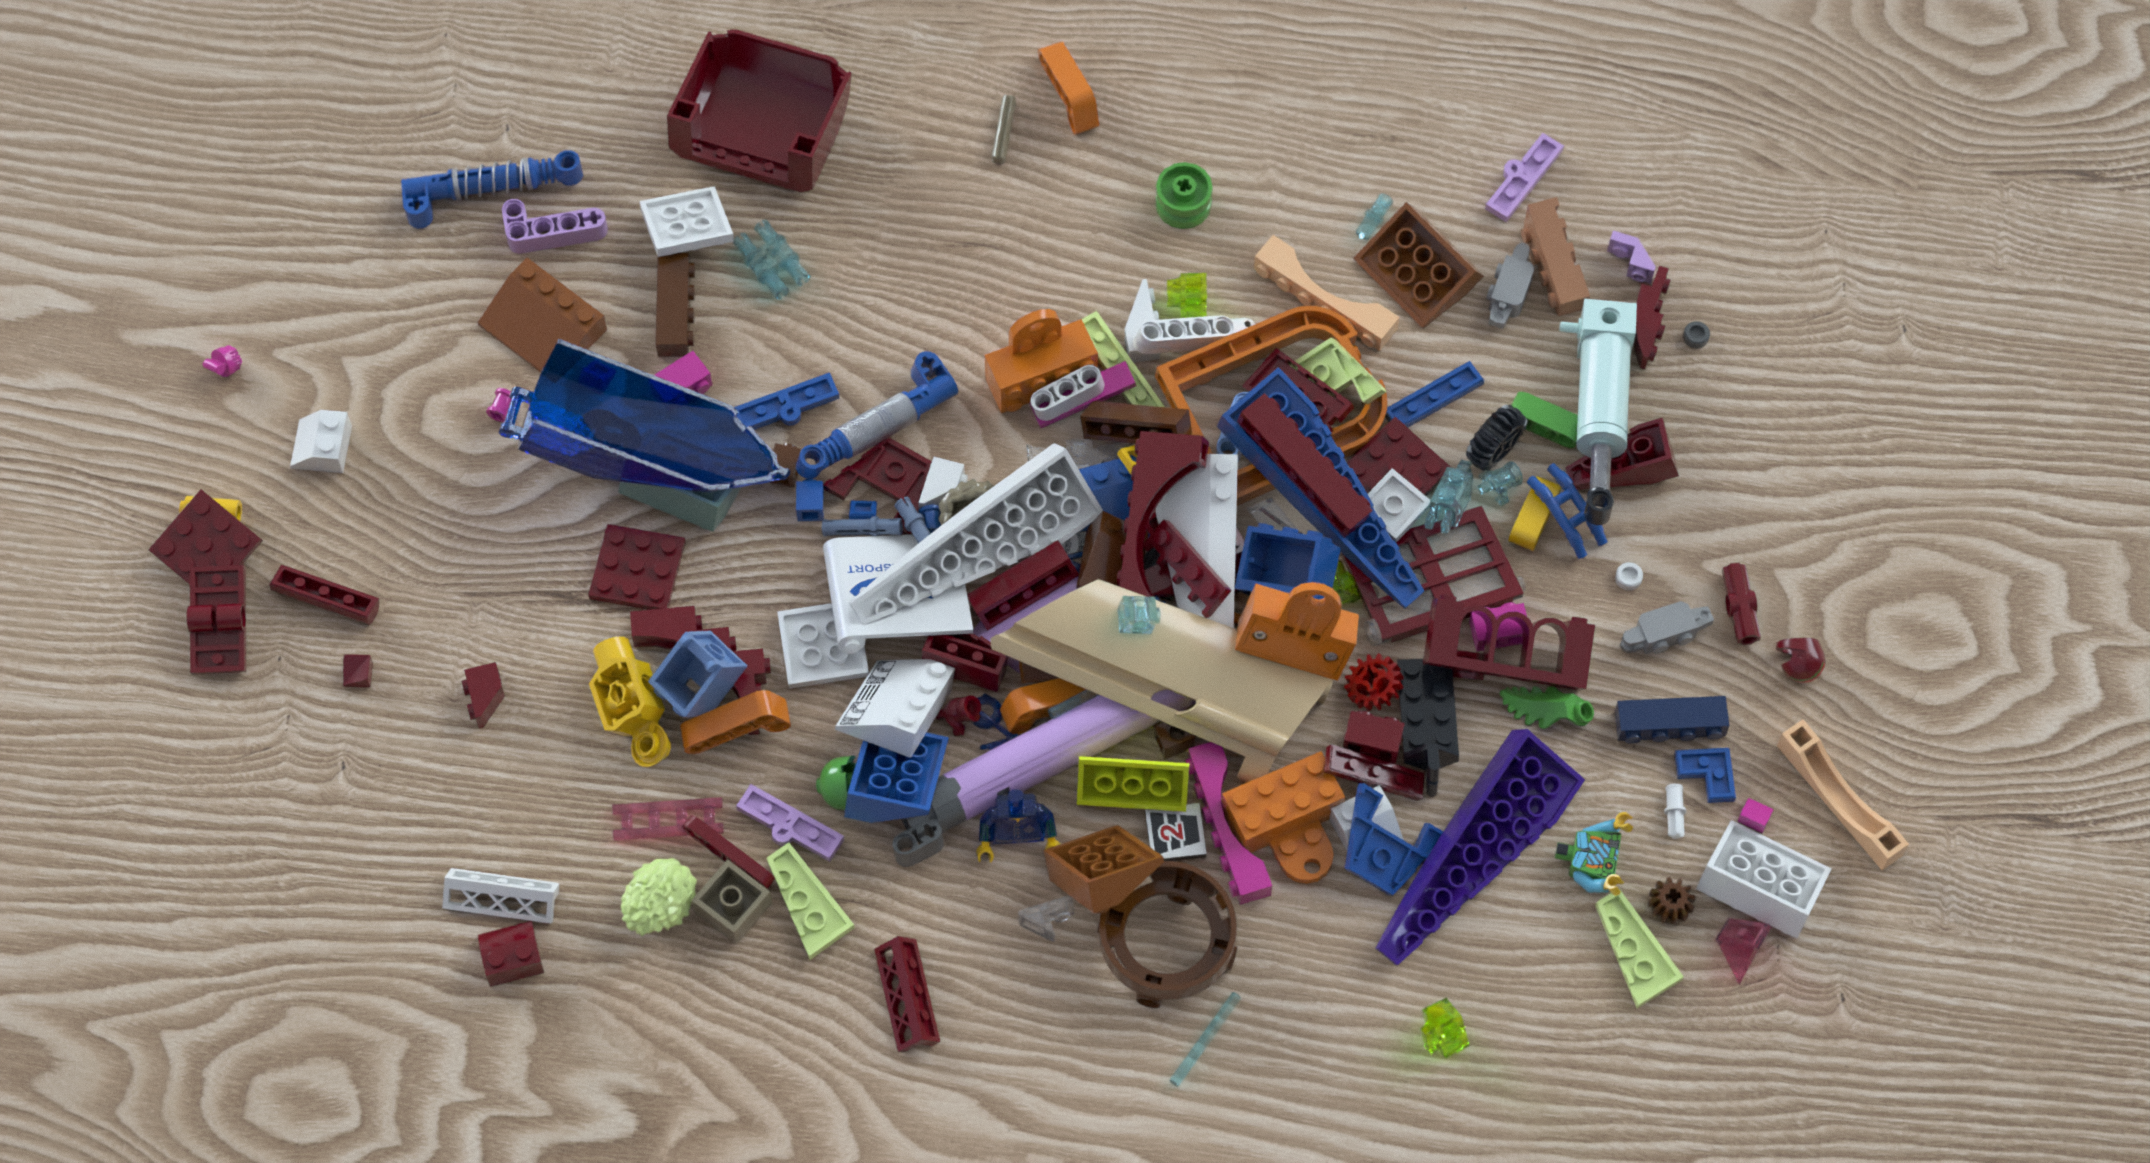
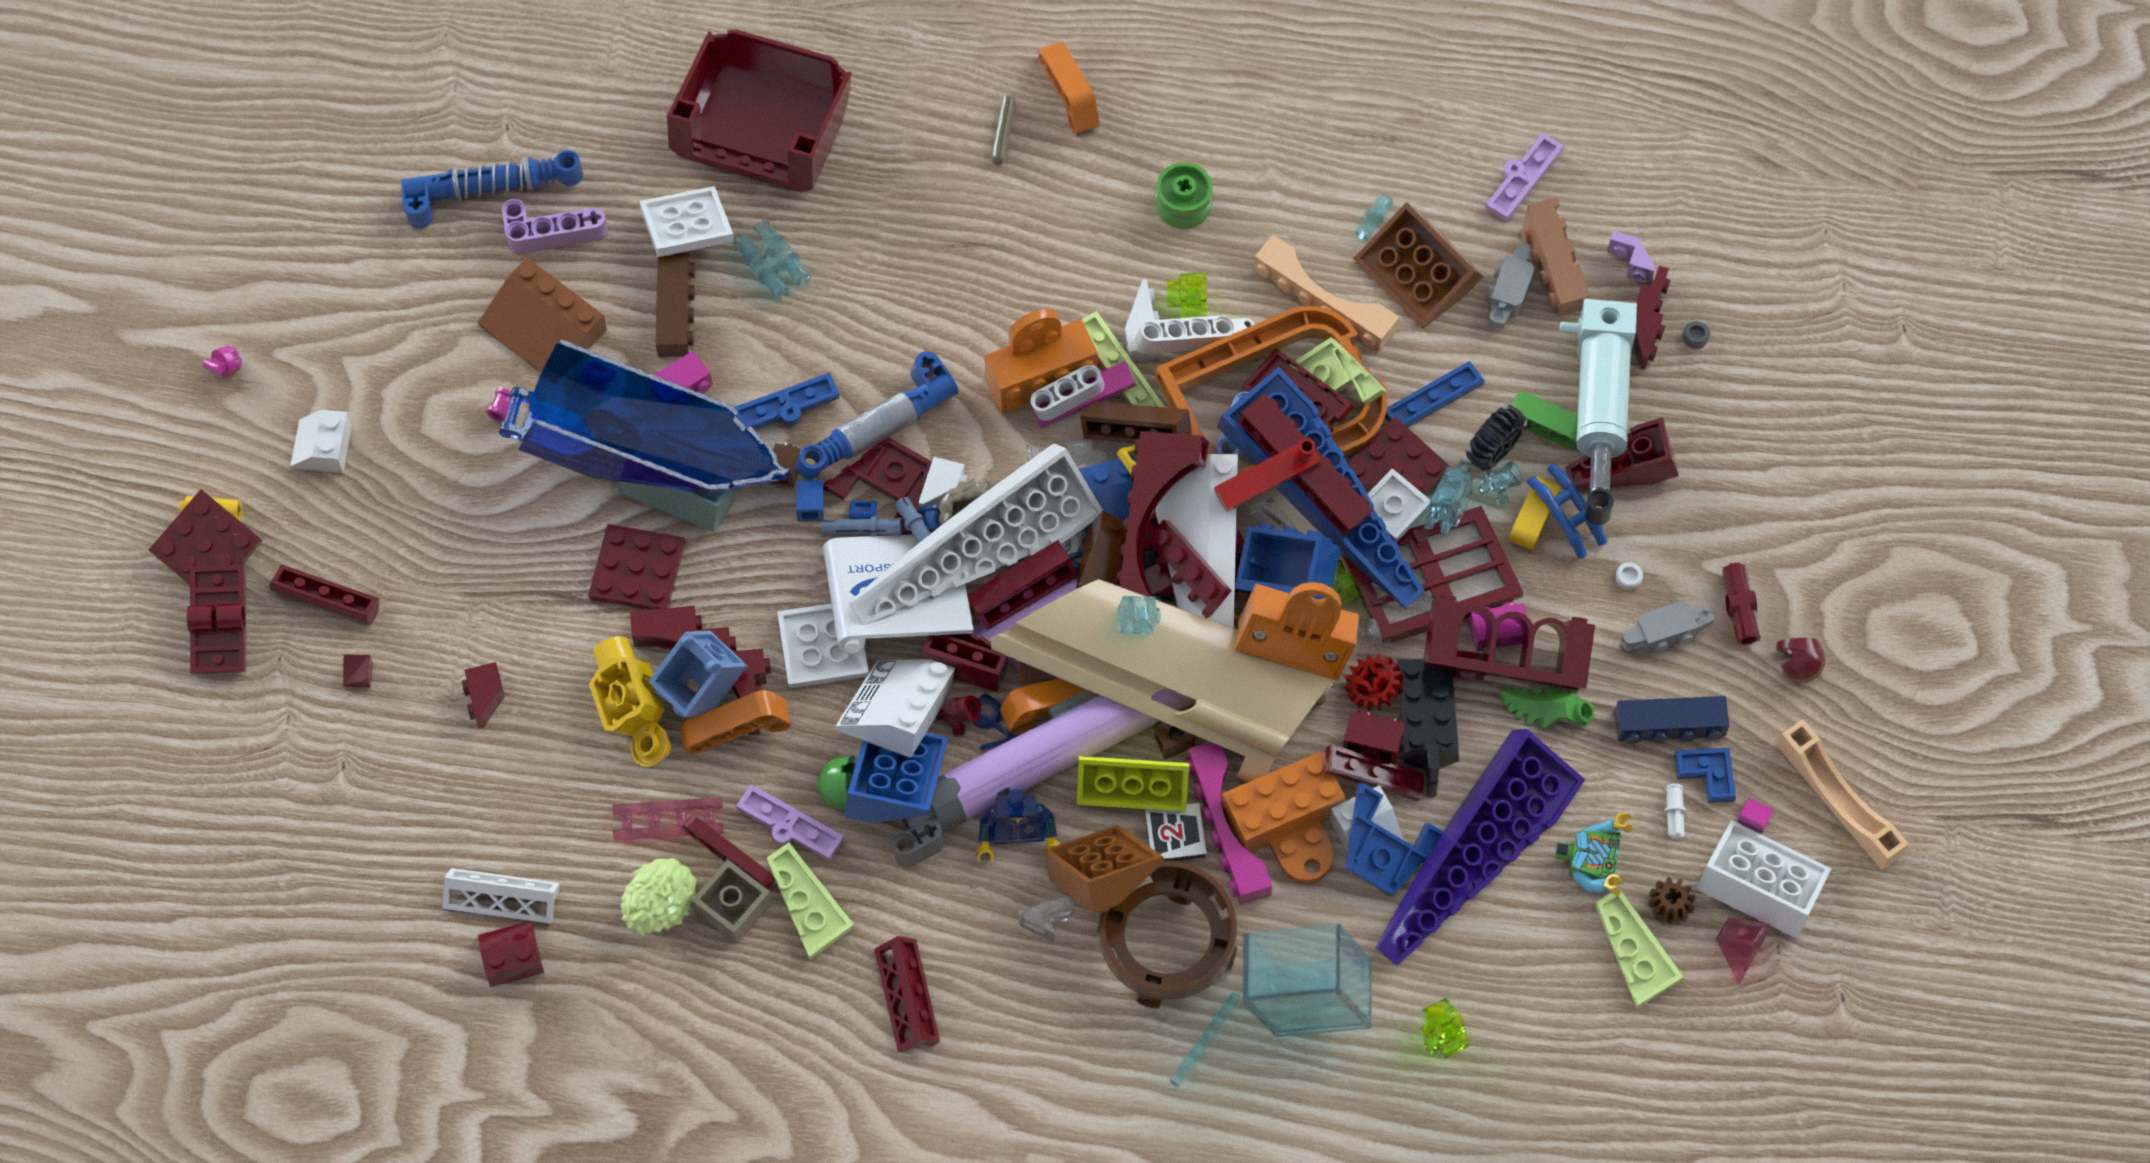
none -> red piece [1214,438,1321,512]
none -> clear light blue piece [1242,924,1372,1037]

